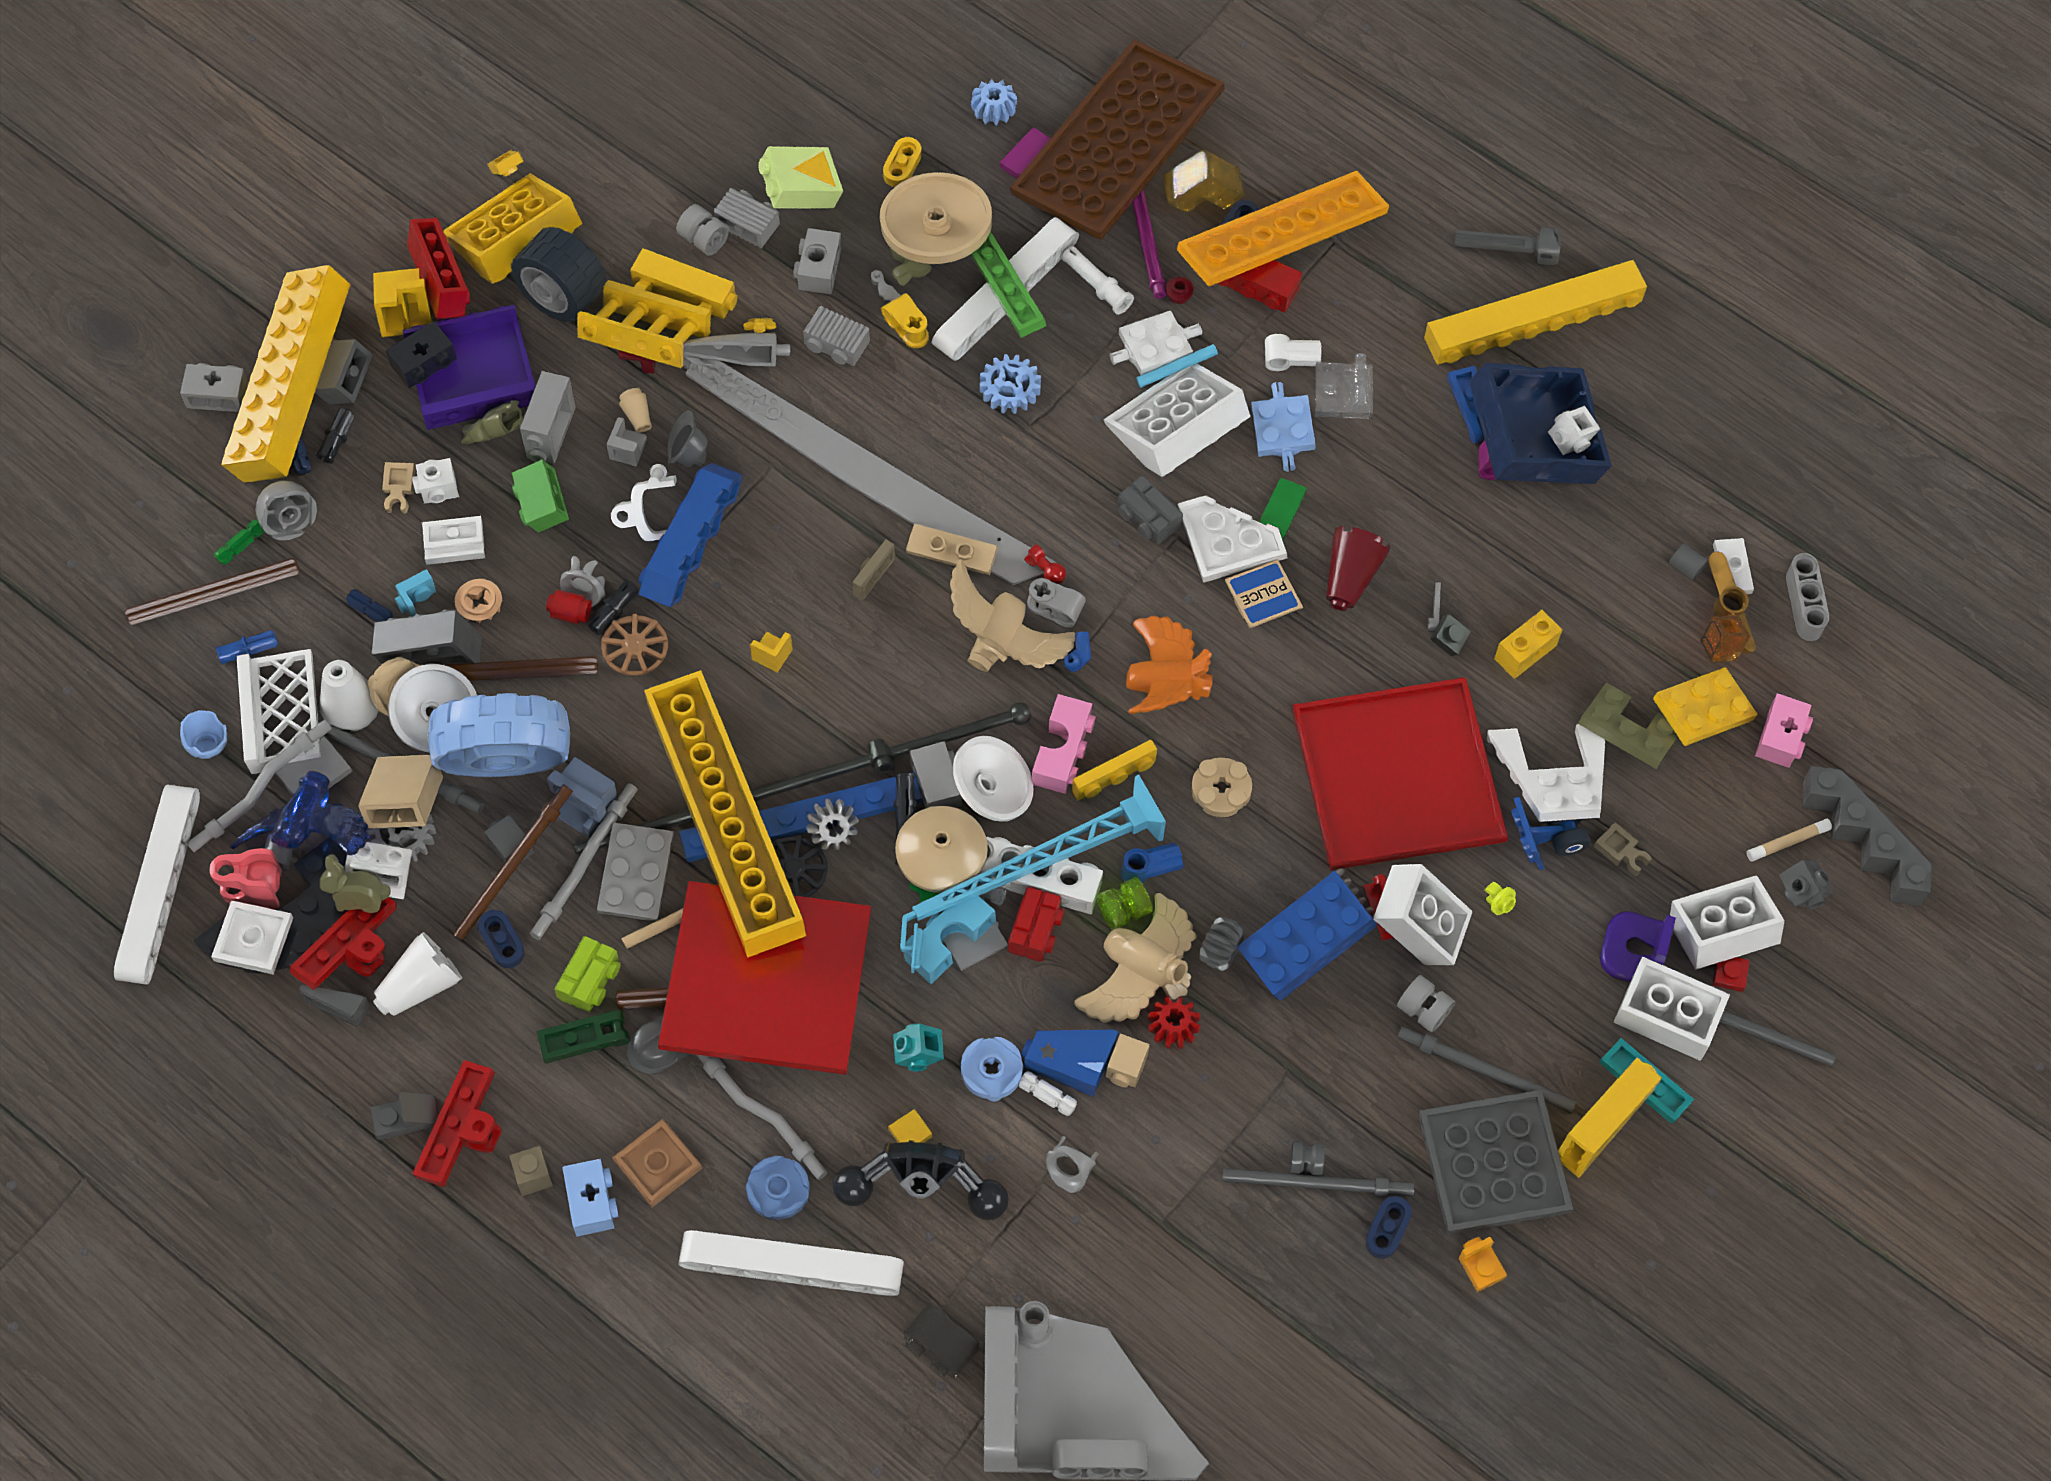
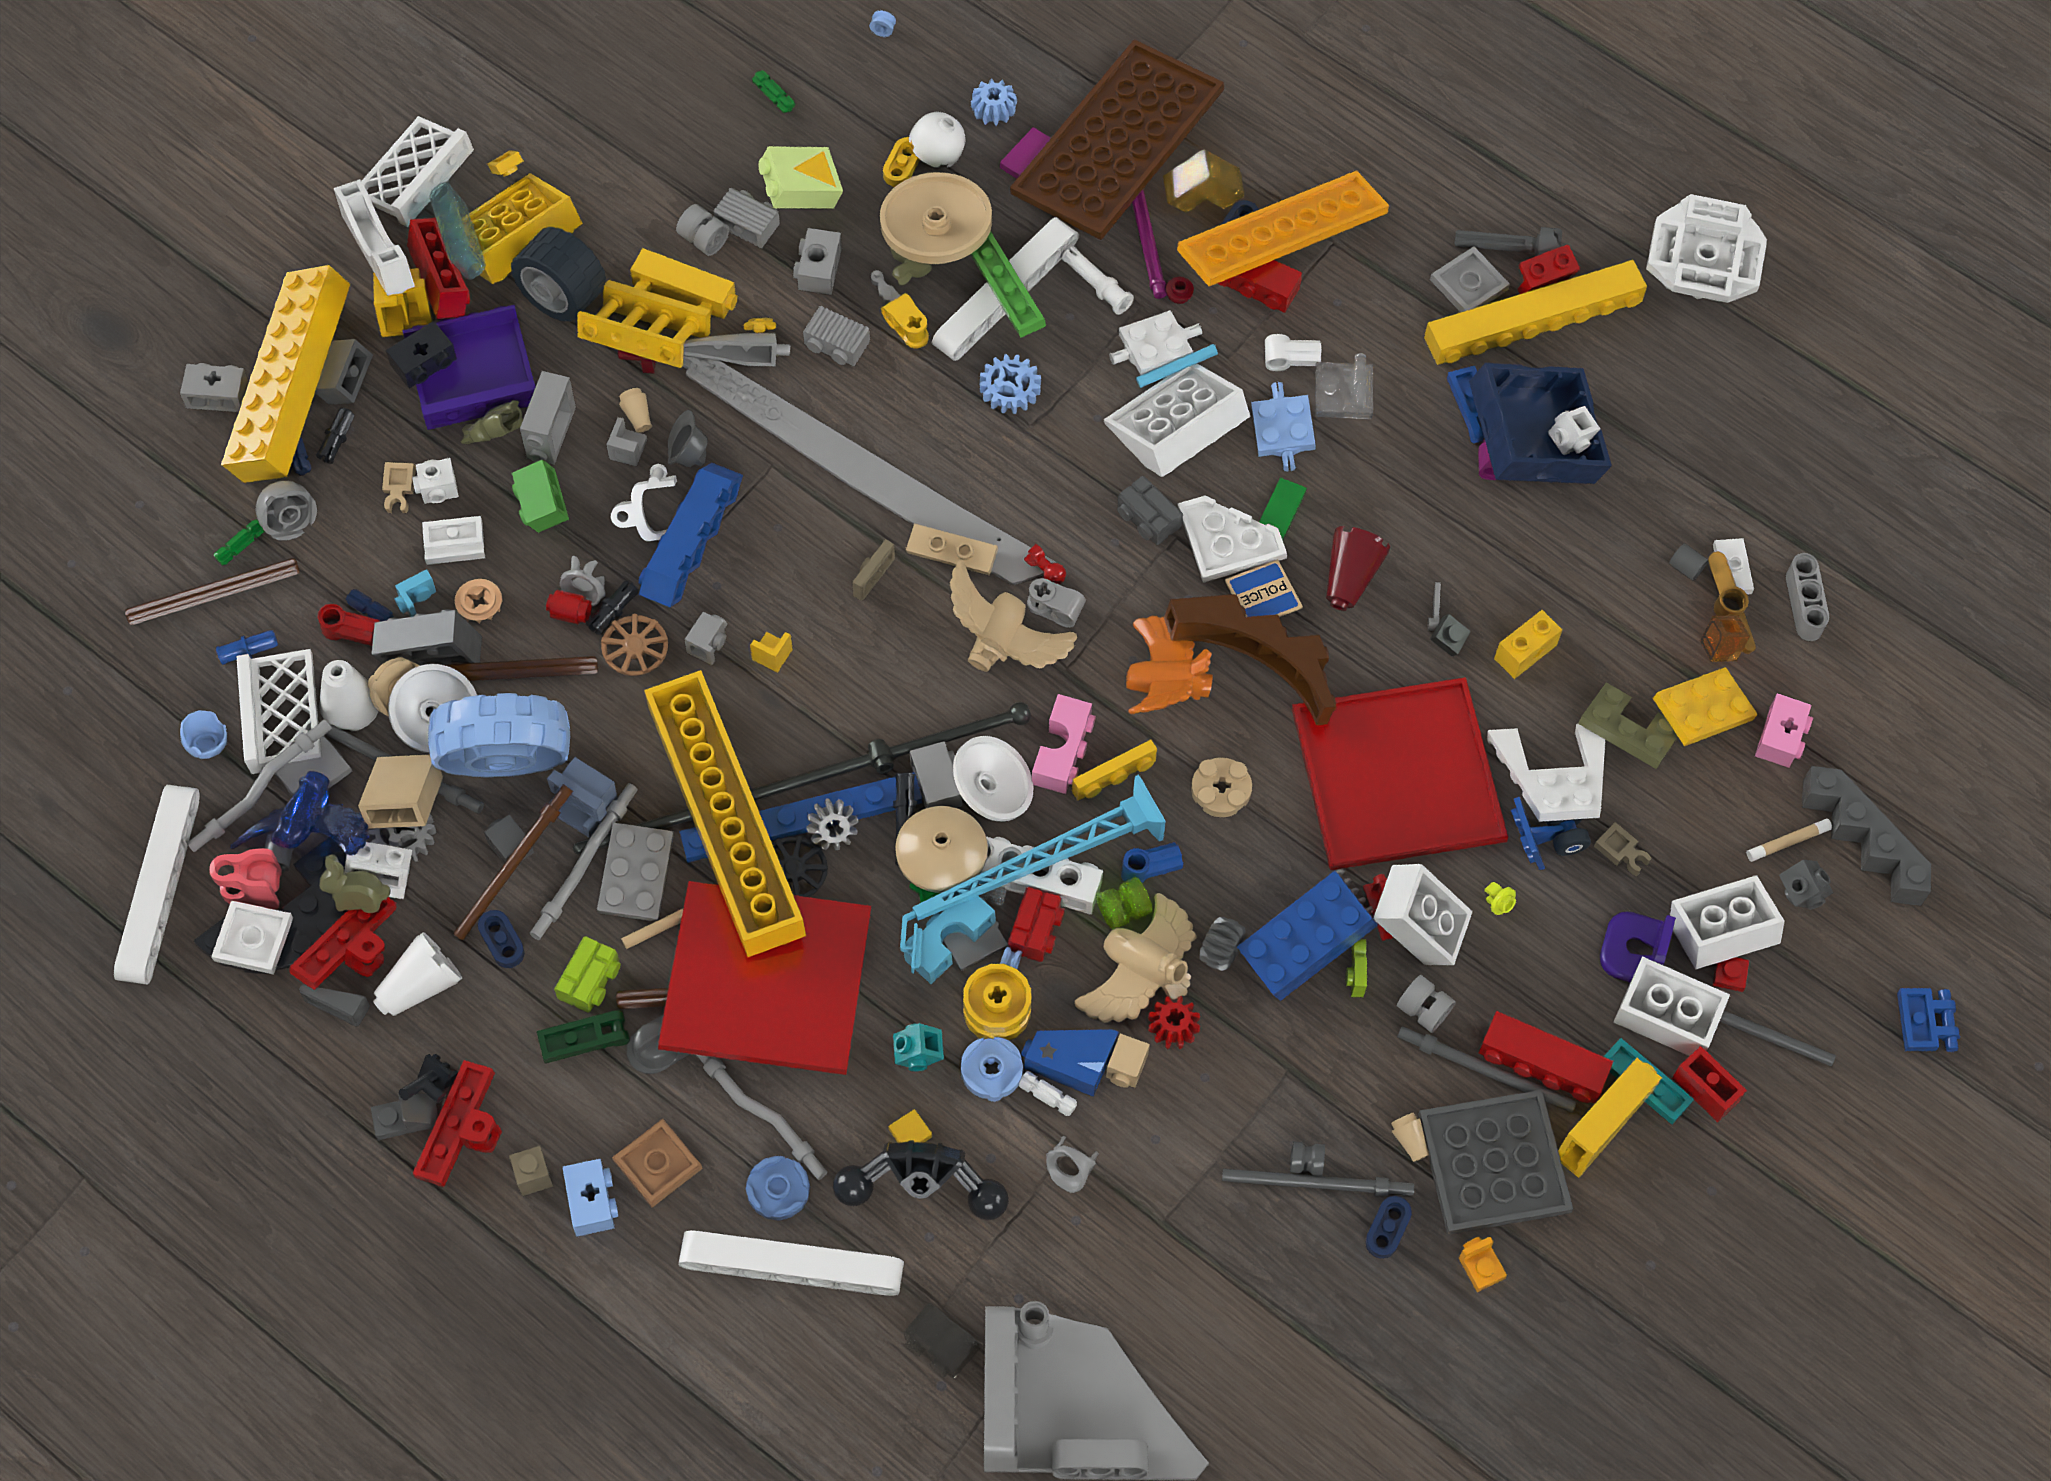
blue arm [1064,632,1091,672] -> none
none -> red piece [318,604,380,646]
none -> white arch [334,179,415,296]
none -> white fence [361,116,474,227]
none -> black arm [399,1054,458,1103]
none -> clear light blue beam [430,182,486,279]
none -> light grey brick [685,612,727,665]
none -> green axle [752,71,795,113]
none -> light blue bush [869,10,896,37]
none -> white cylinder [909,112,966,168]
none -> yellow wheel [963,964,1031,1041]
none -> light blue bush [1000,947,1022,969]
none -> reddish brown arch [1164,594,1336,725]
none -> lime plate [1346,939,1367,997]
none -> tan cone [1391,1113,1429,1162]
none -> light grey plate [1430,246,1510,312]
none -> red brick [1478,1011,1614,1104]
none -> red bracket [1517,245,1580,294]
none -> white piece [1646,194,1767,303]
none -> red brick [1672,1046,1747,1122]
none -> blue plate [1897,988,1960,1052]

